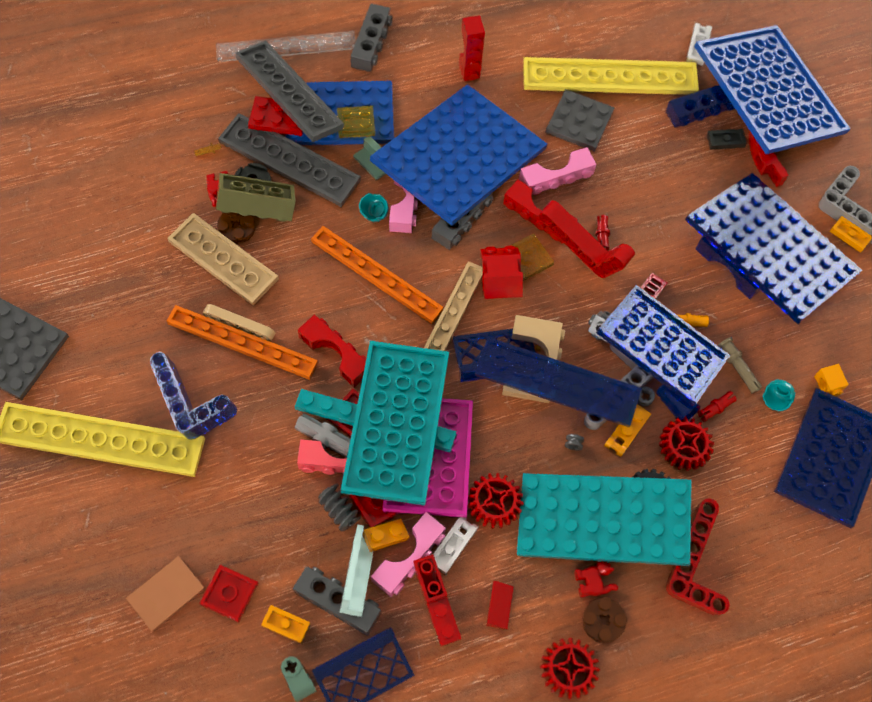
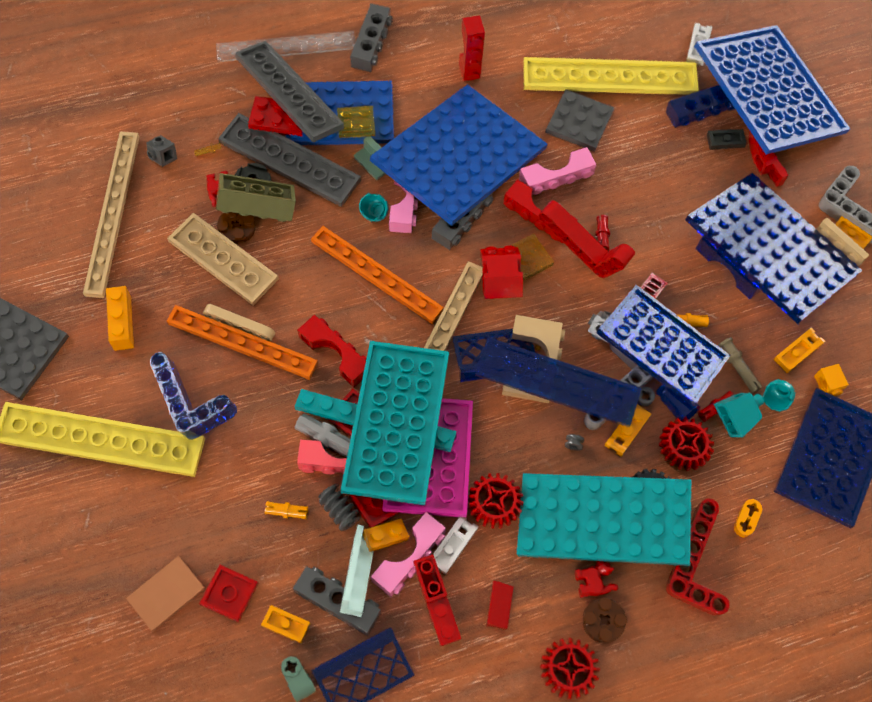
none -> tan plate [83,131,139,298]
none -> light orange brick [106,286,134,351]
none -> dark grey brick [146,135,177,167]
none -> light orange pin [265,501,309,520]
none -> teal torso [714,393,764,438]
none -> light orange beam [734,499,762,538]
none -> light orange plate [773,328,826,373]
none -> tan plate [816,218,869,268]

